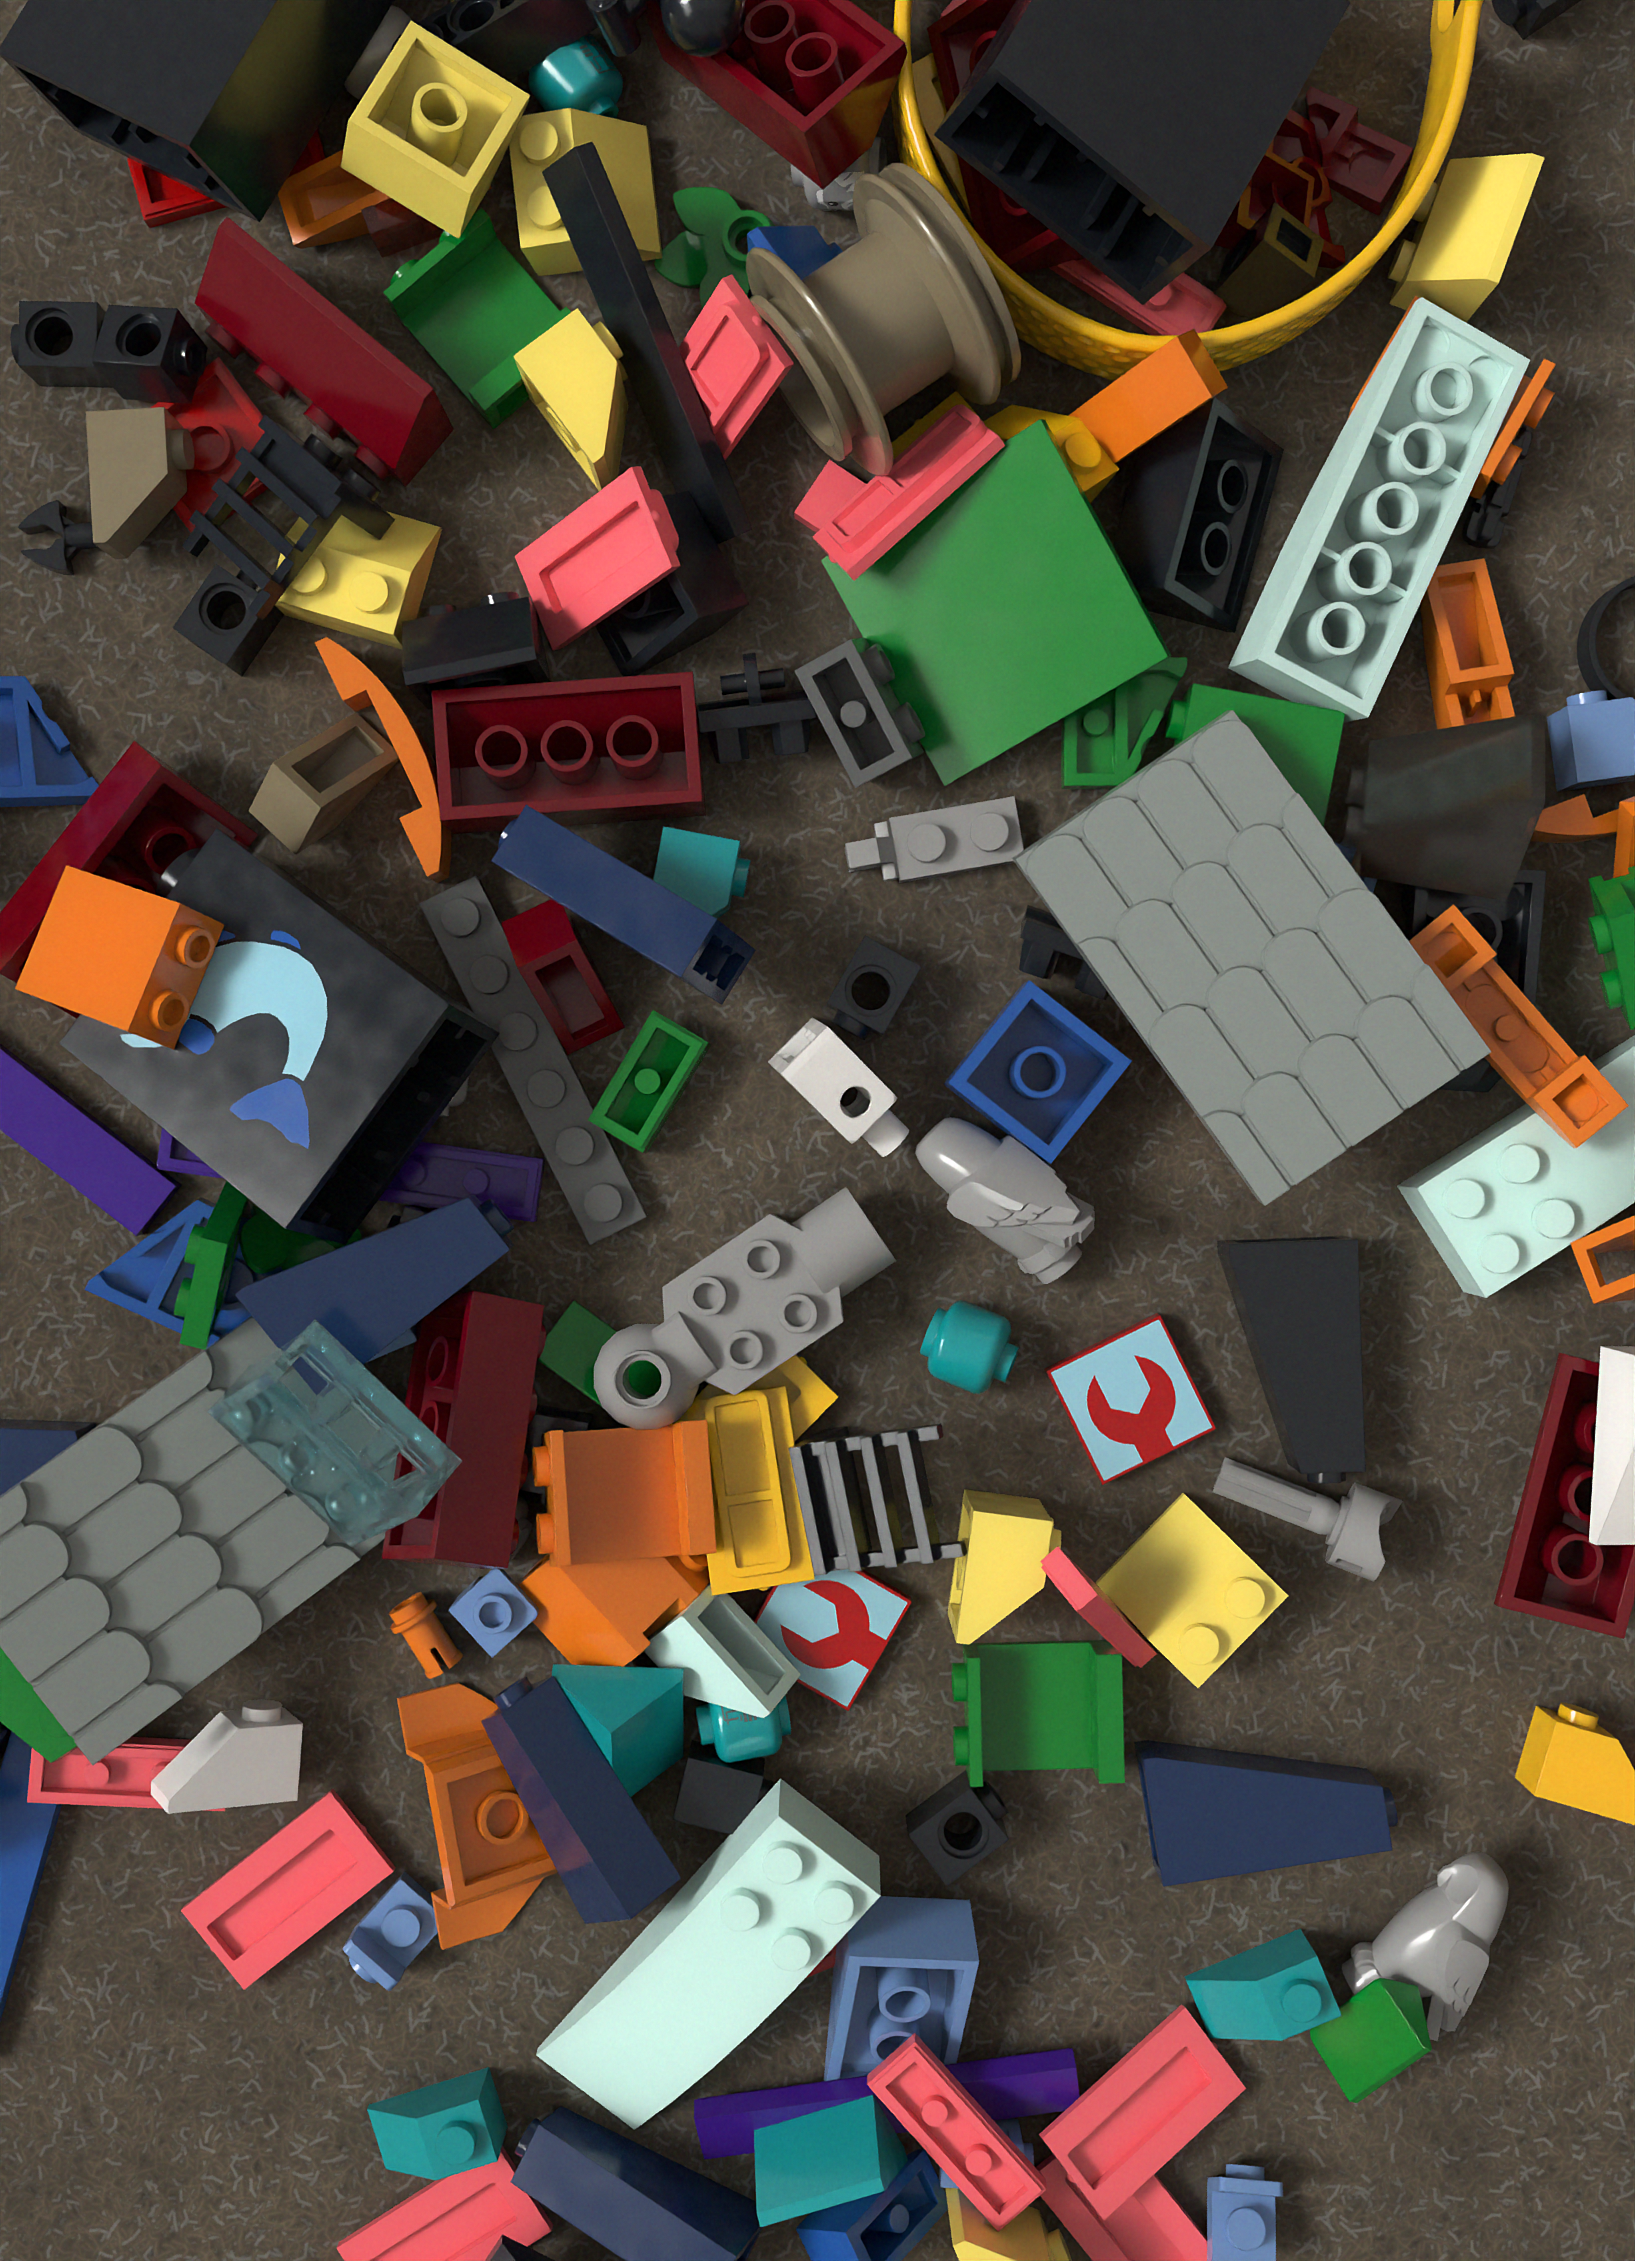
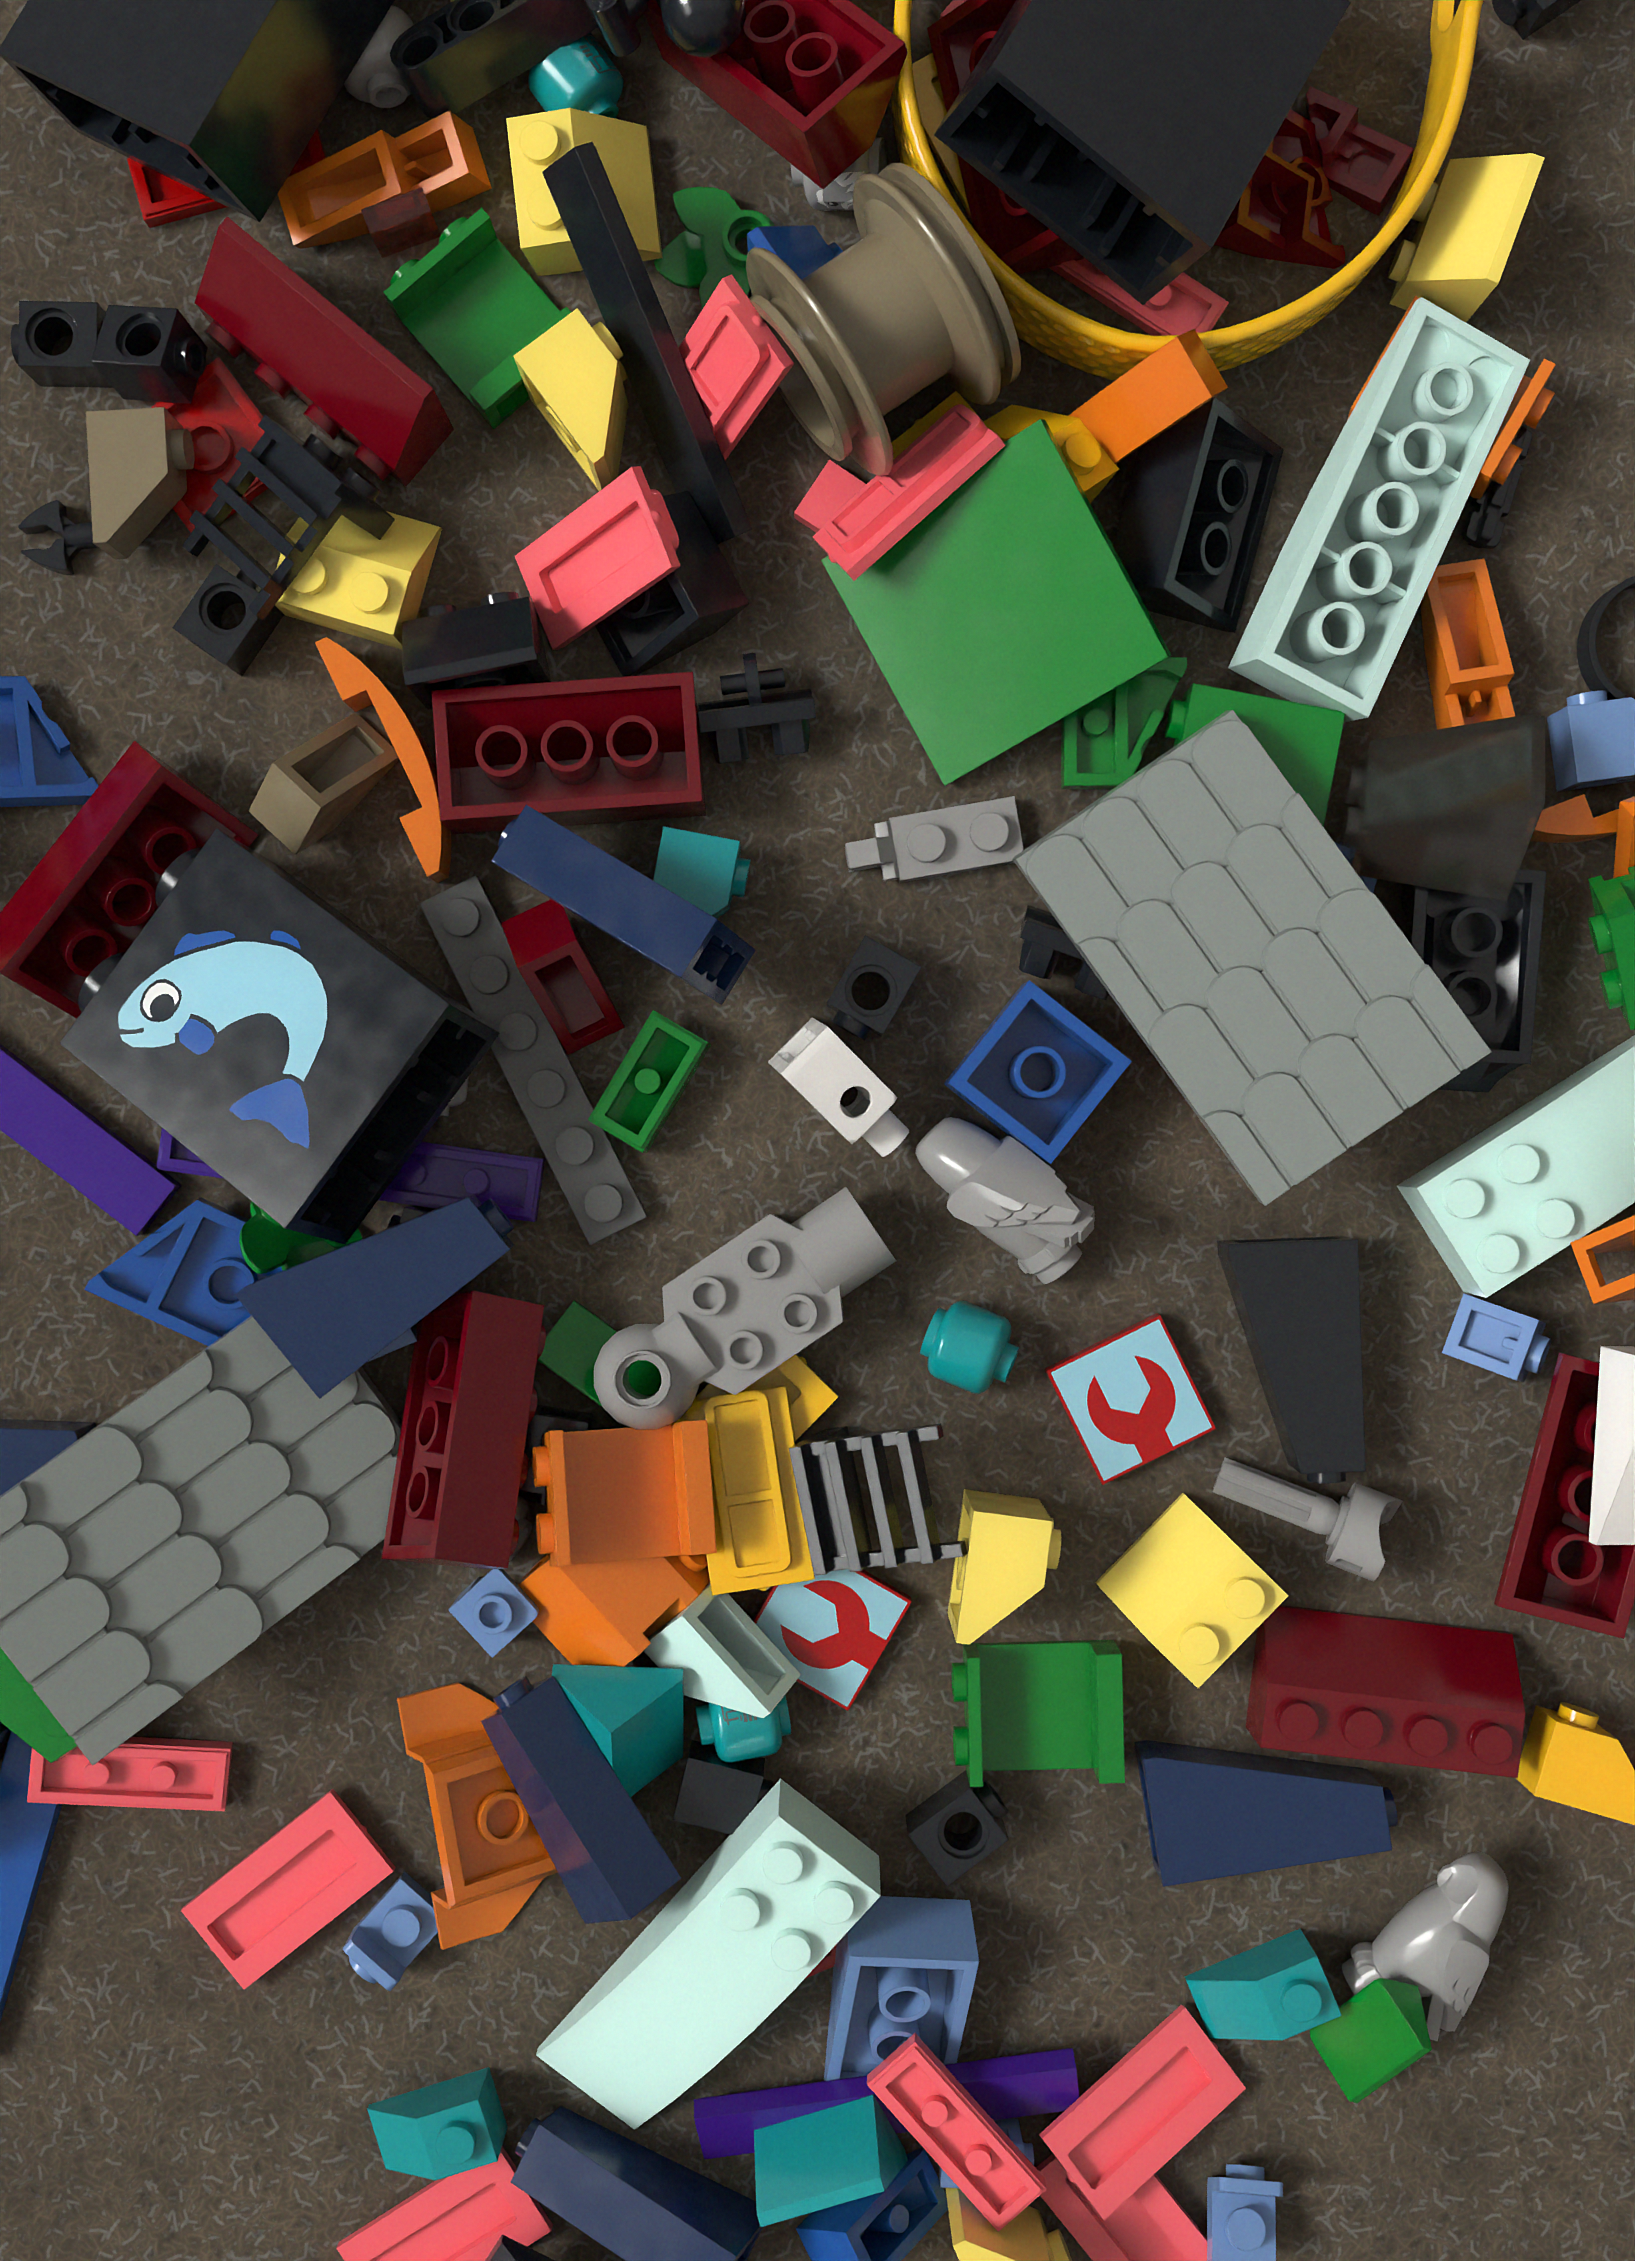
orange panel [15,865,224,1050] -> none
white slope [151,1699,303,1814] -> none
green wing [174,1180,249,1350] -> none
clear light blue window [207,1319,462,1547] -> none
light yellow slope [341,21,530,239] -> none
orange pin [389,1592,463,1679] -> none
dark grey brick [795,638,925,788] -> none
coral tile [1040,1546,1157,1668] -> none
black brick [1214,202,1325,320] -> none
orange slope [1409,904,1629,1148] -> none
none -> dark red slope [1245,1605,1526,1778]
none -> medium blue bracket [1442,1294,1551,1382]

